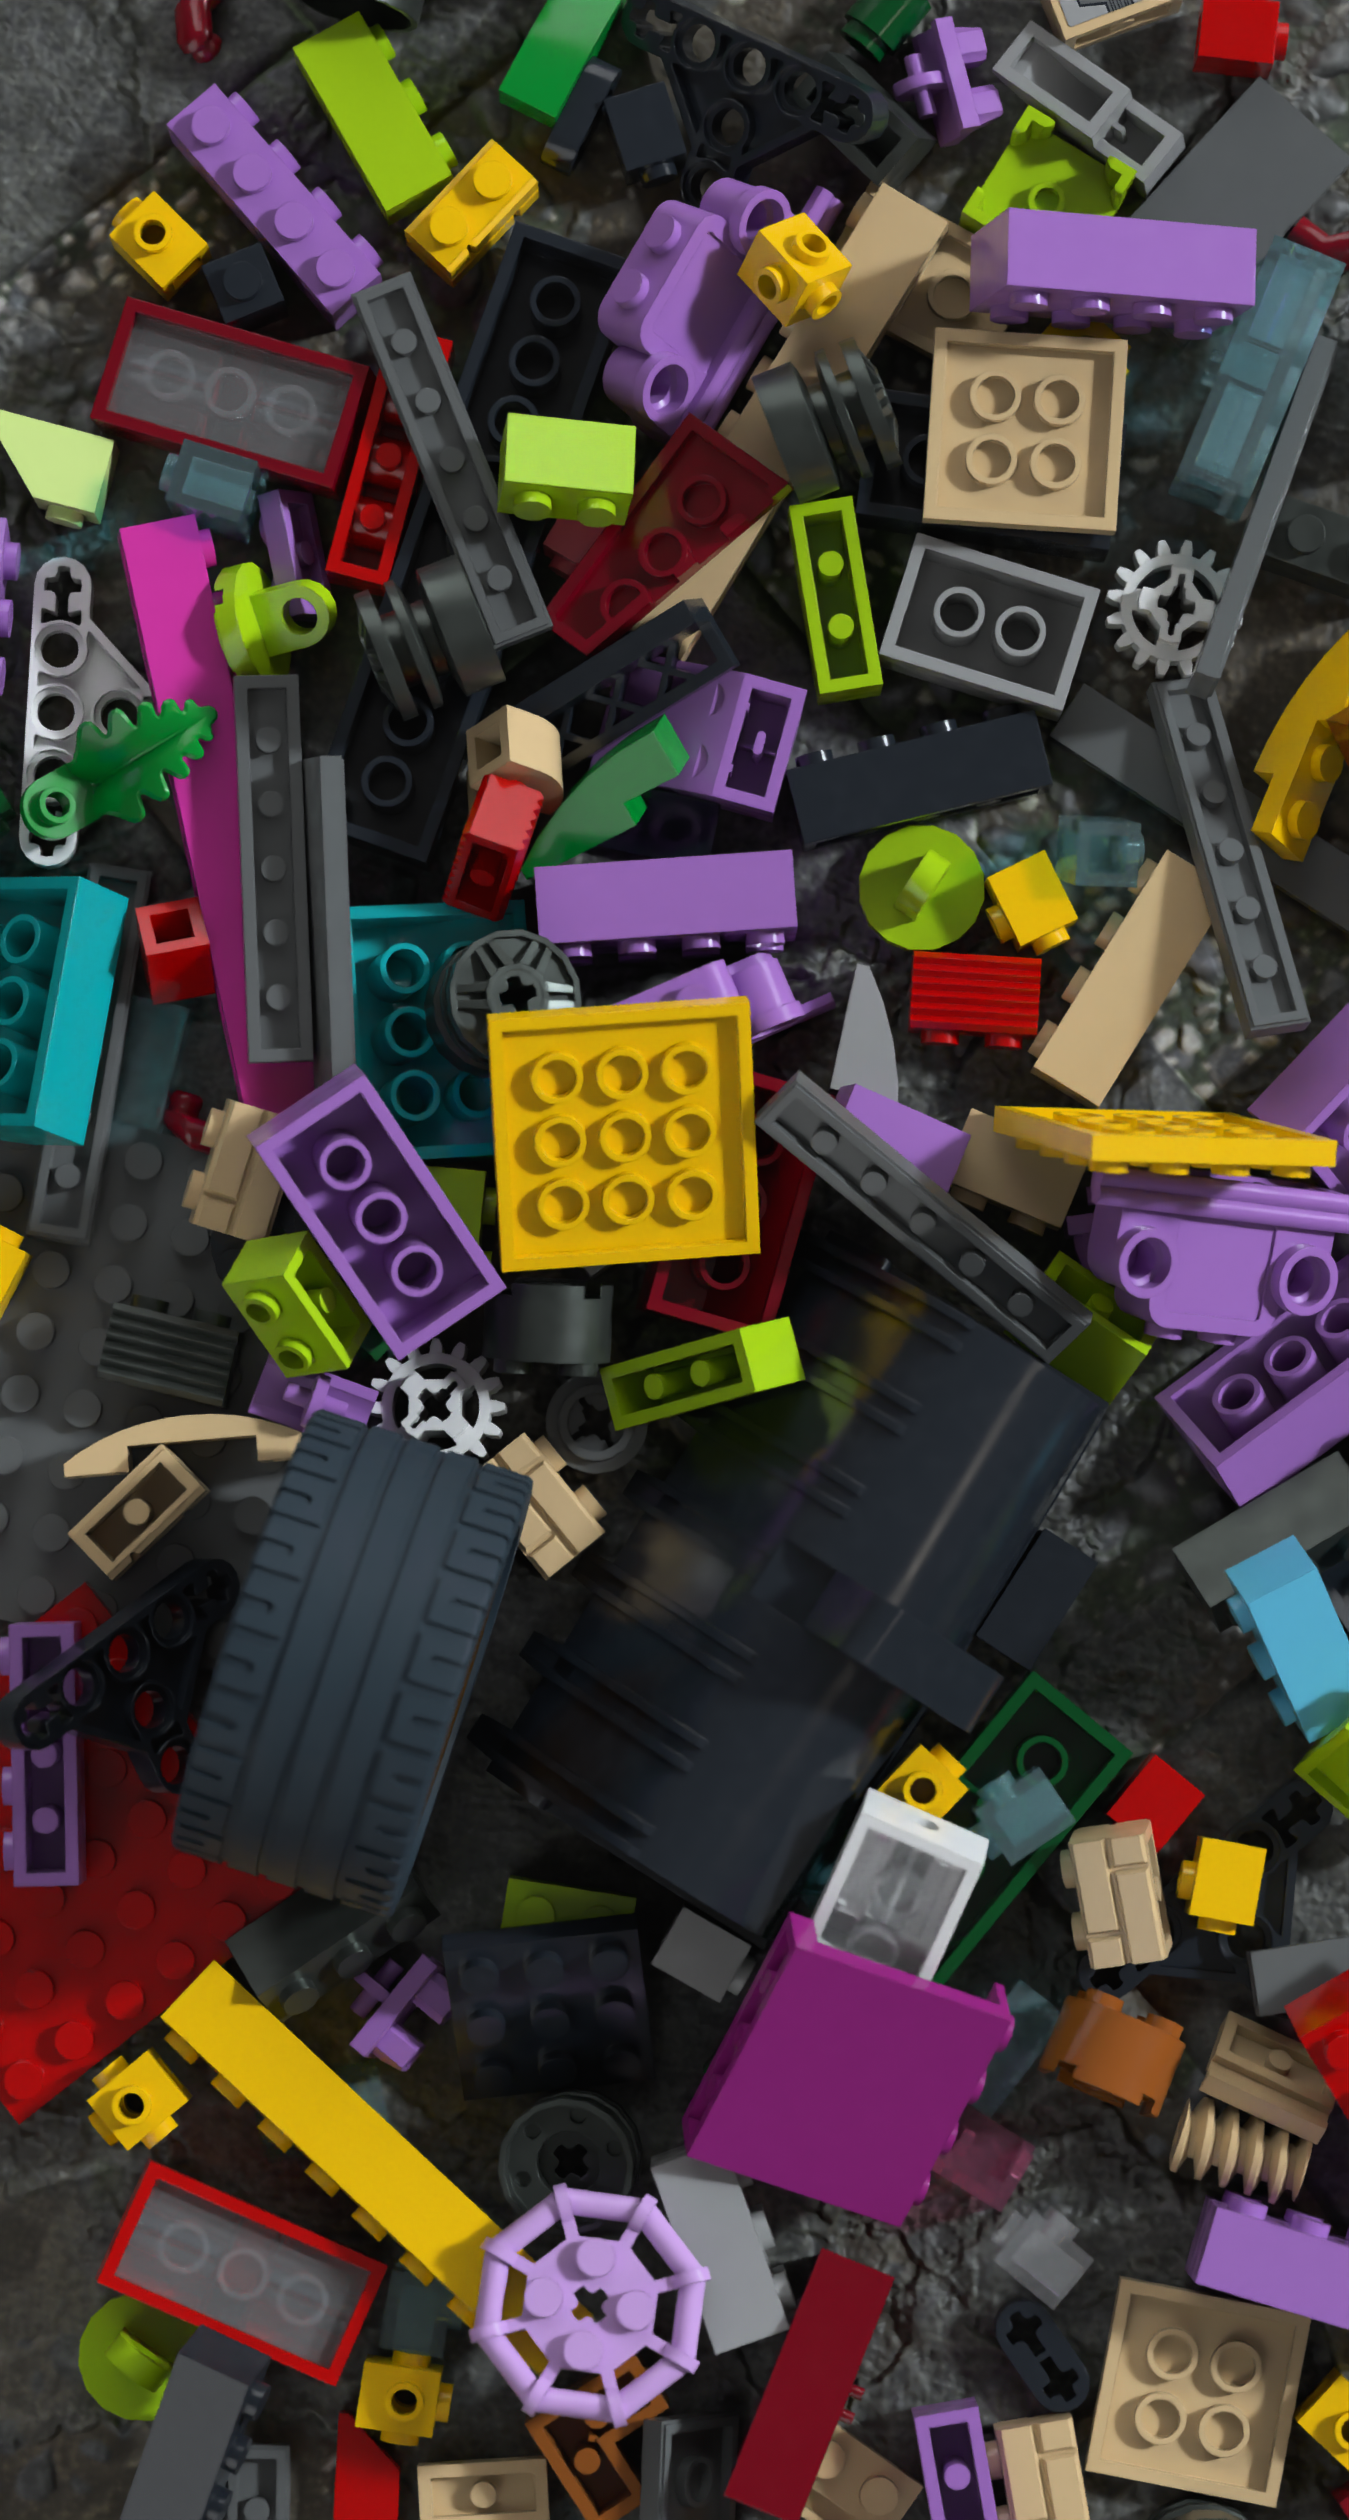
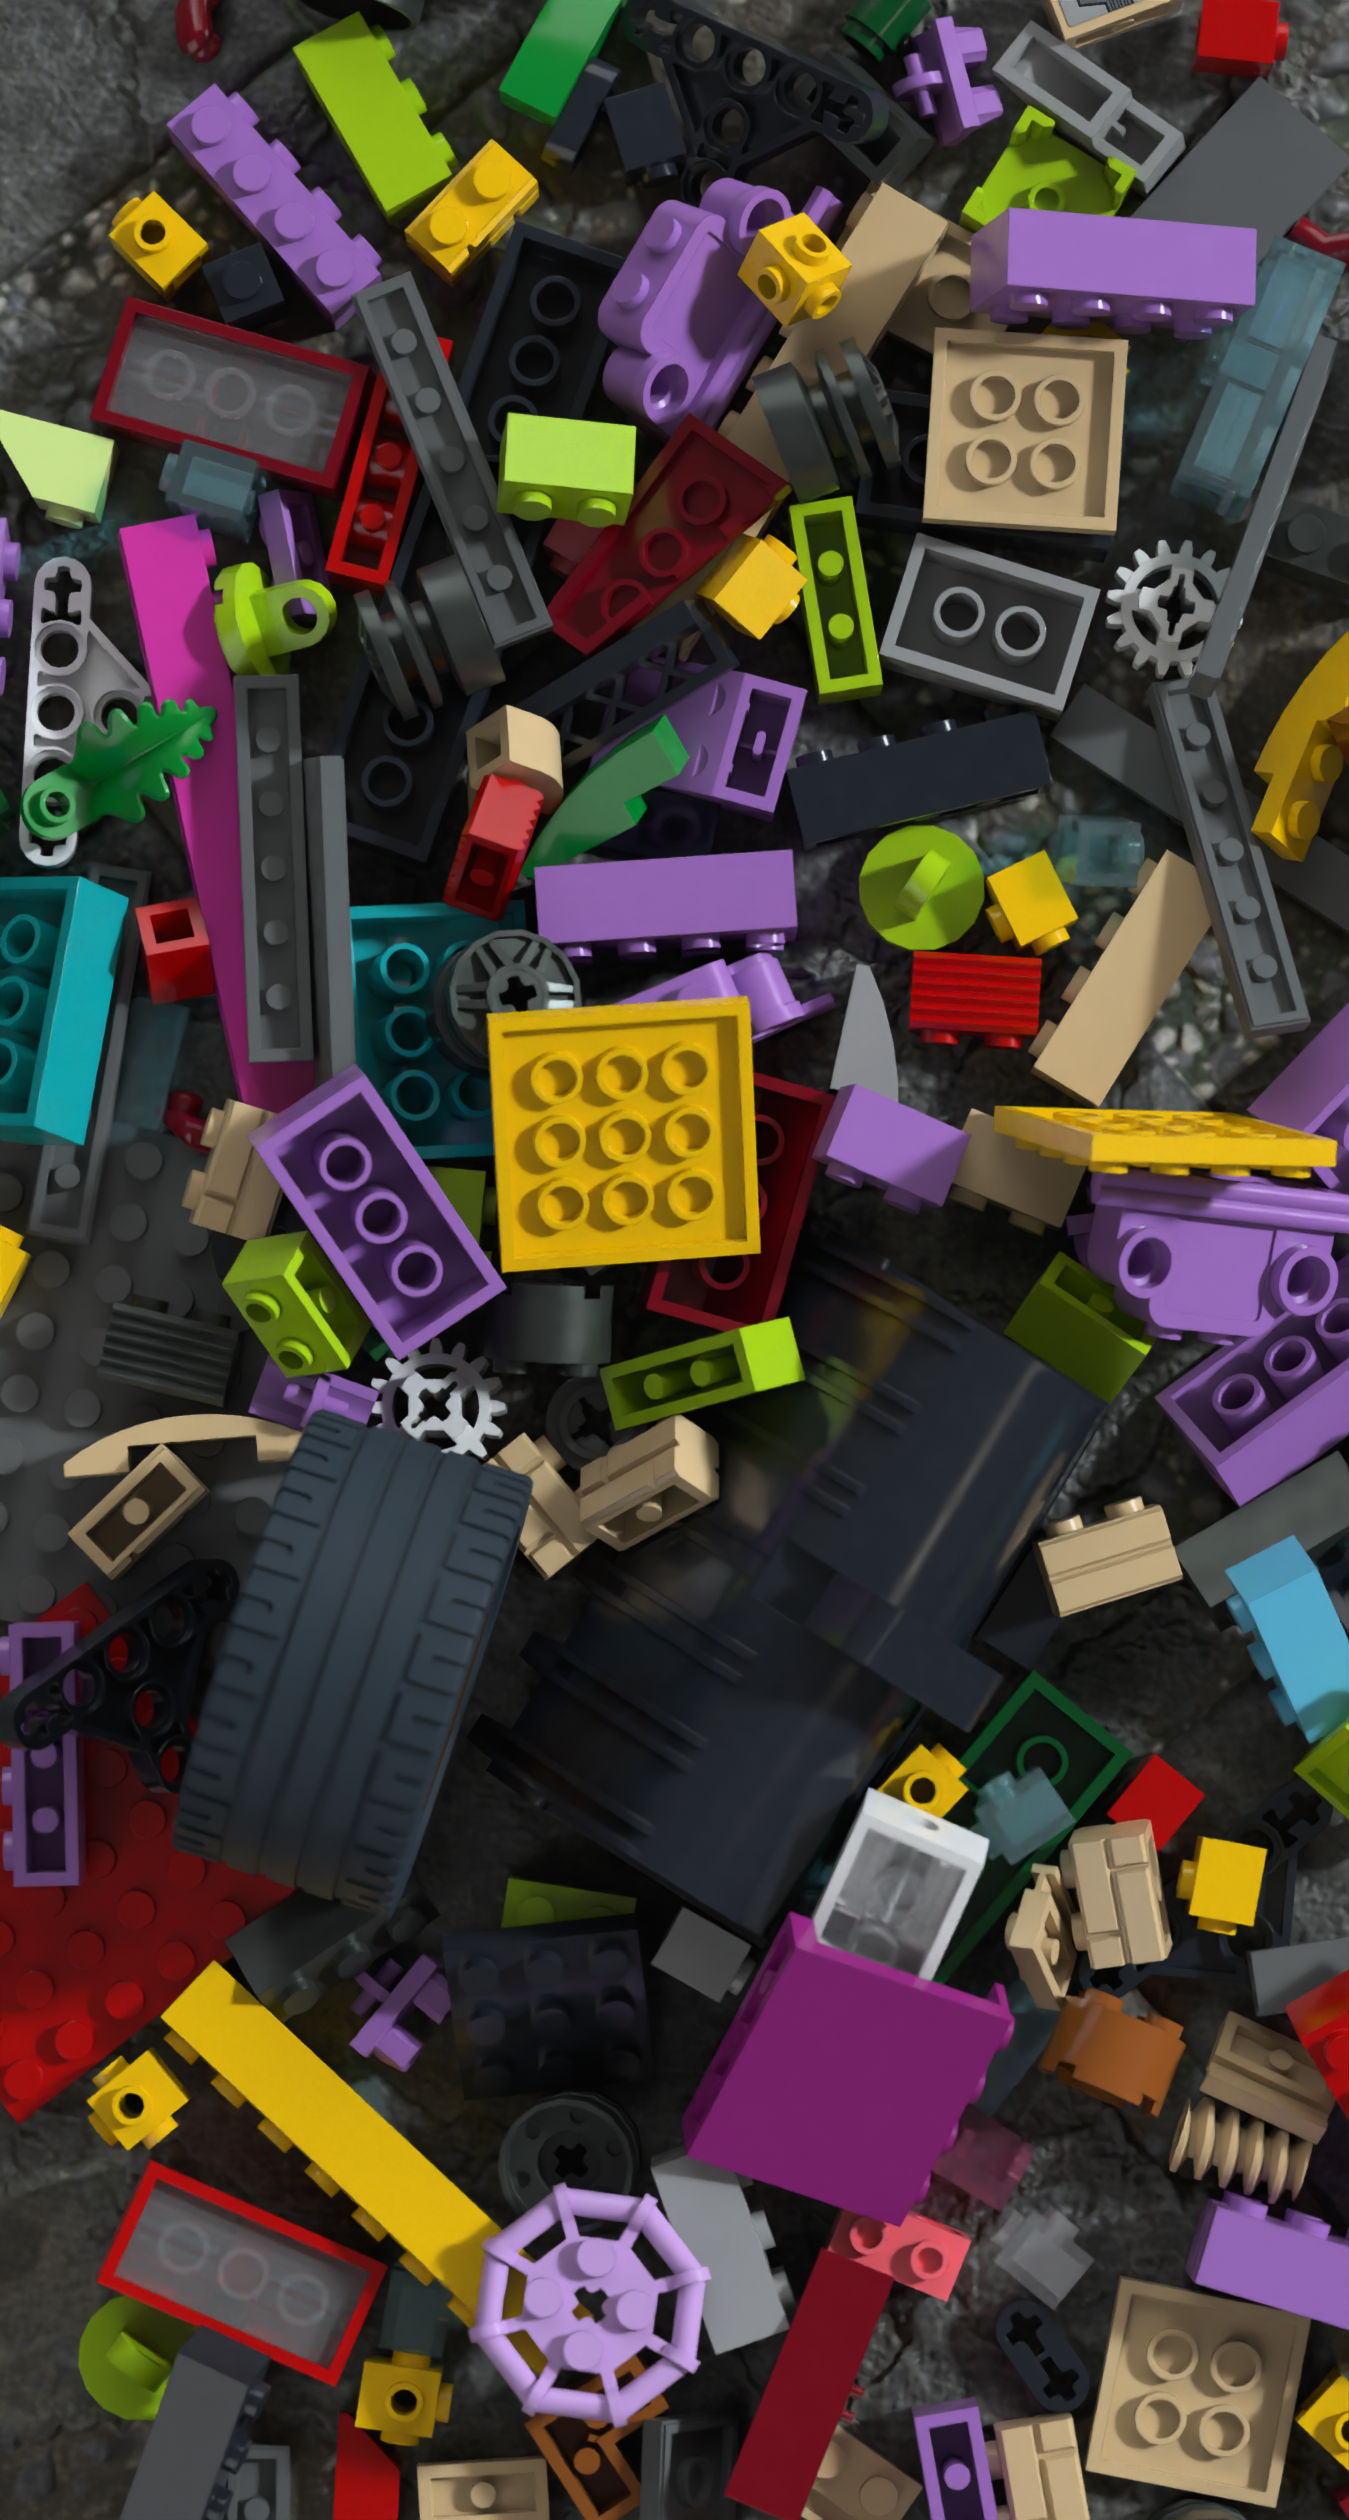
dark grey tile [754,1070,1093,1364] -> none
none -> tan brick [580,1414,719,1552]
none -> yellow brick [694,533,808,640]
none -> coral brick [825,2208,971,2302]
none -> tan plate [1005,1863,1077,2011]
none -> tan brick [1031,1496,1183,1617]

